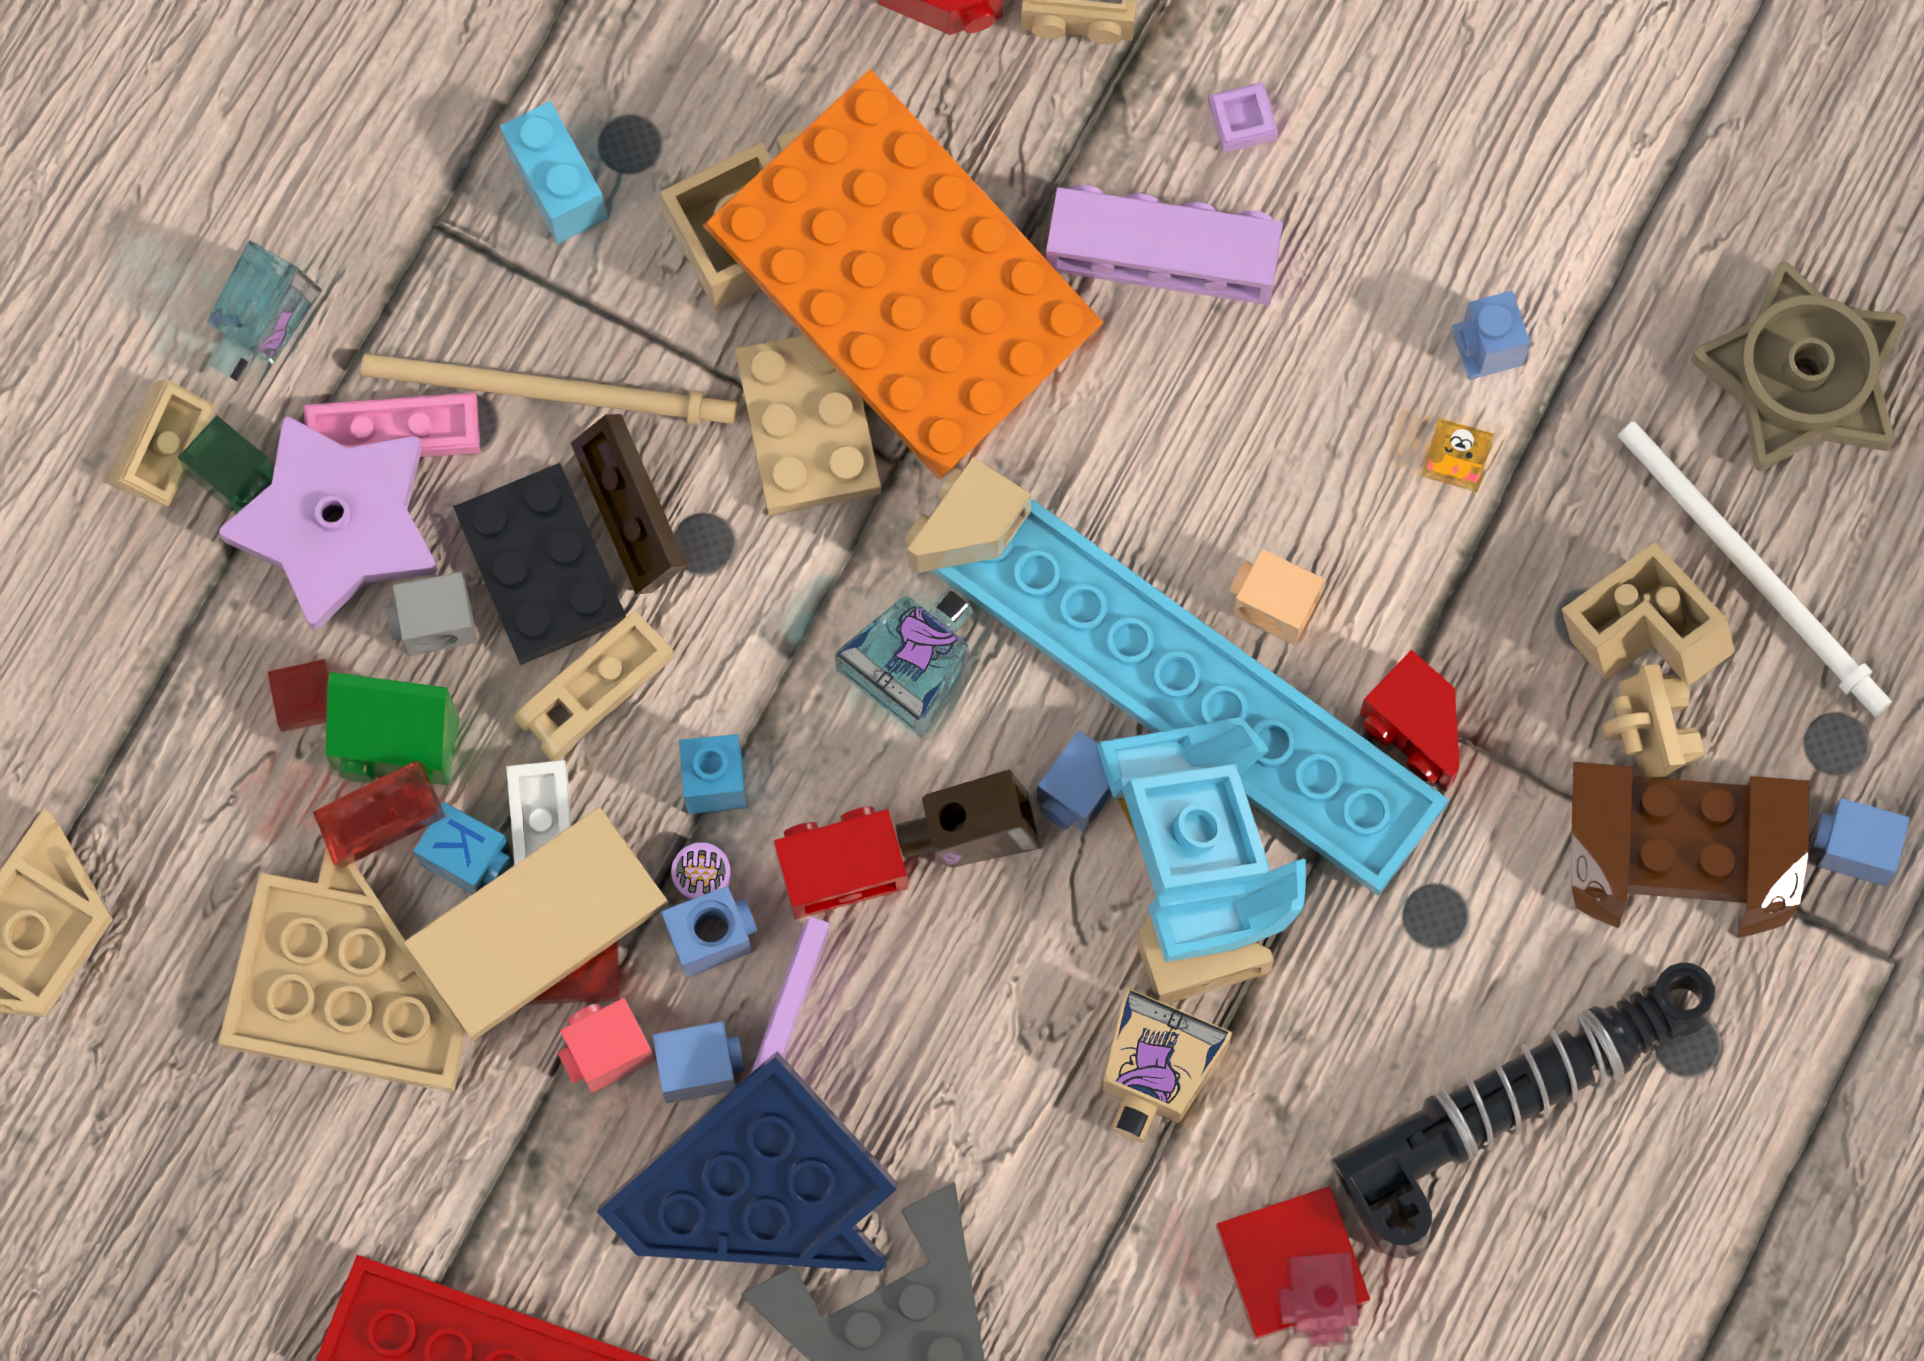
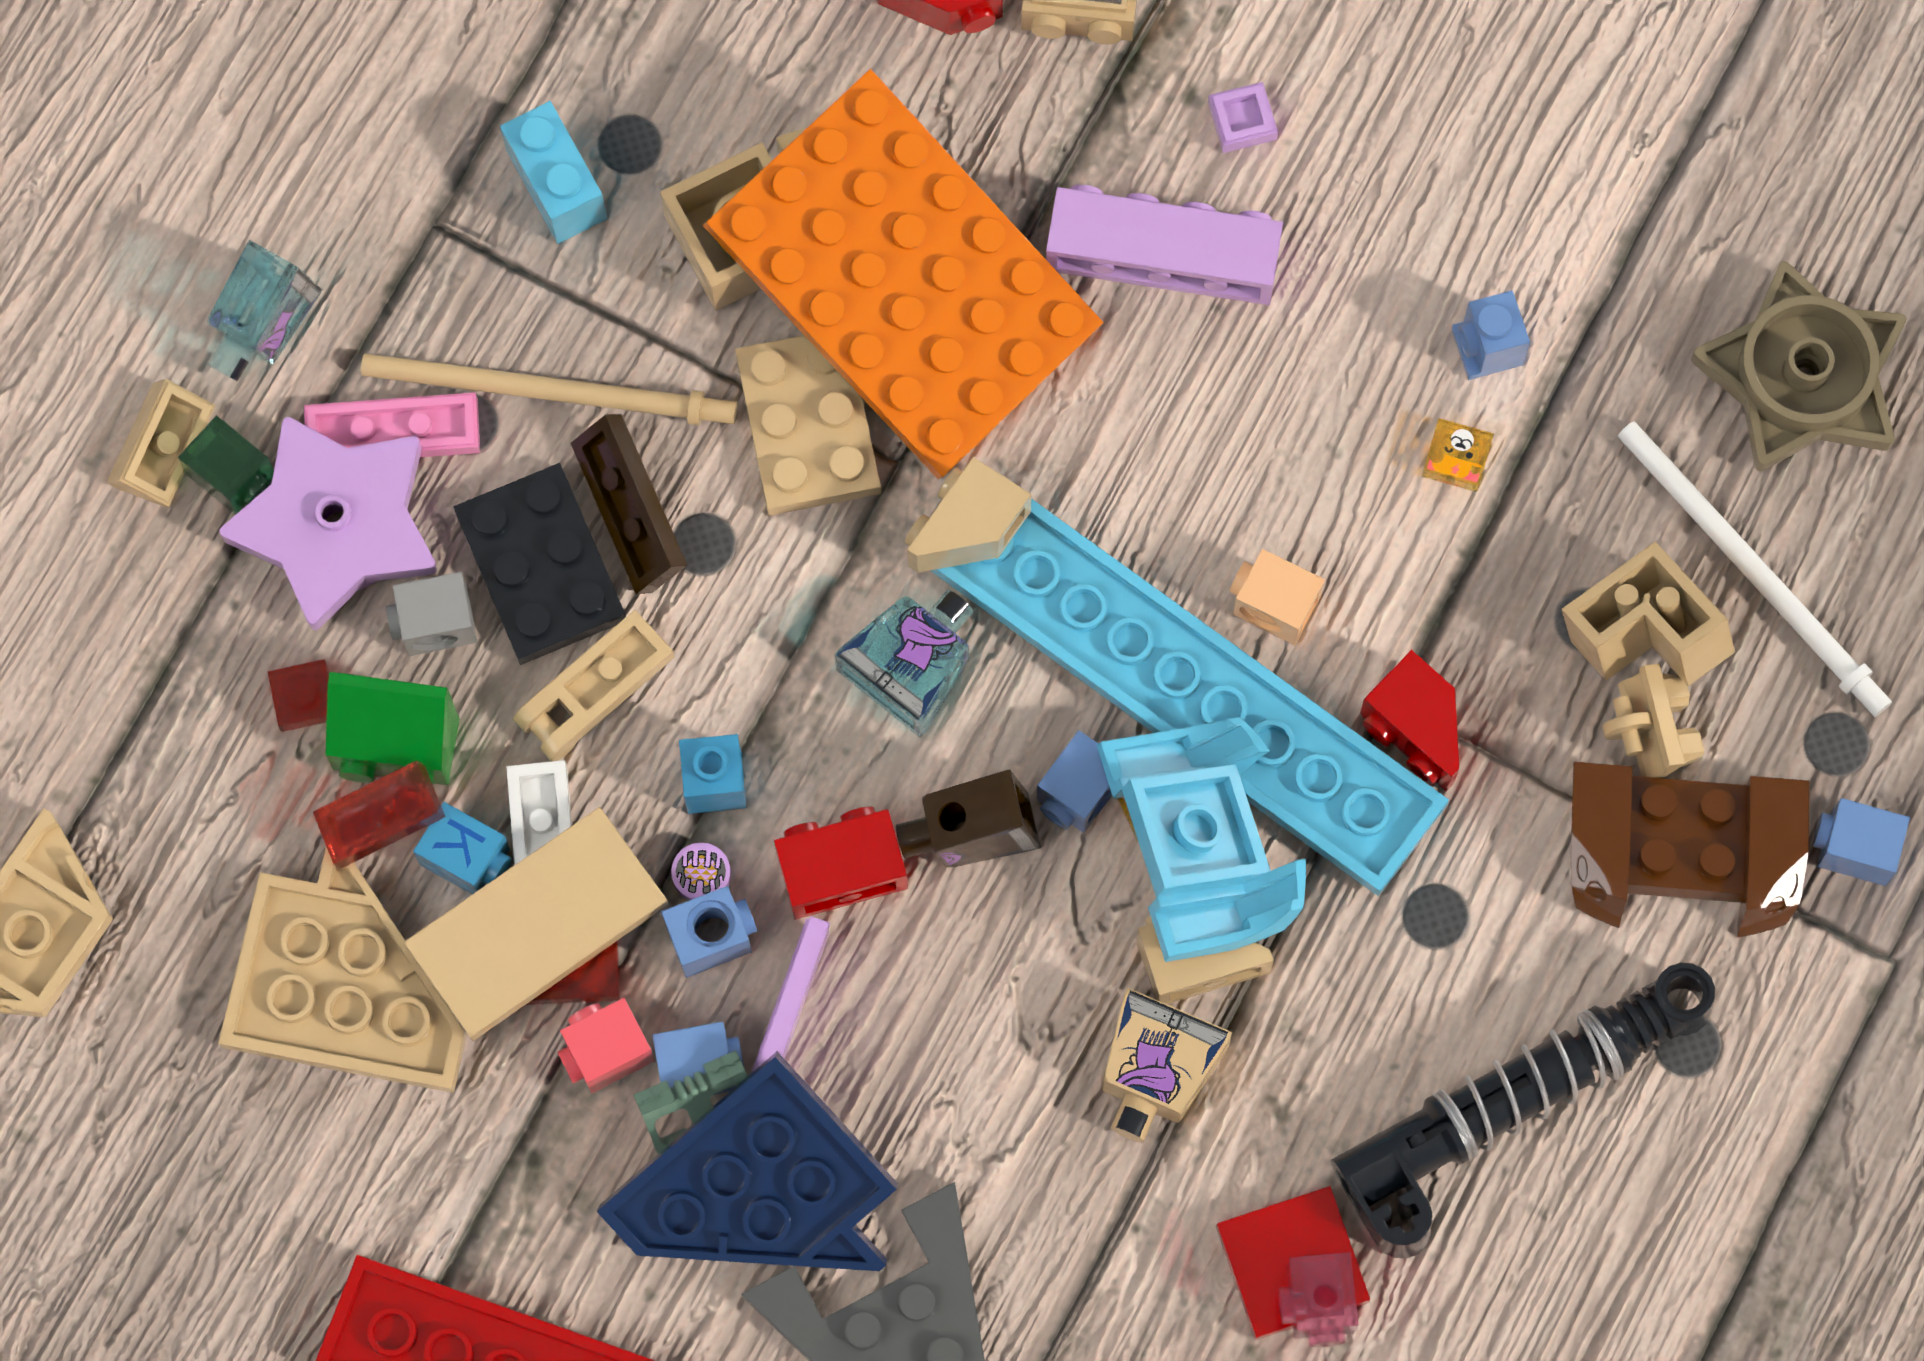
none -> sand green piece [633,1050,747,1154]

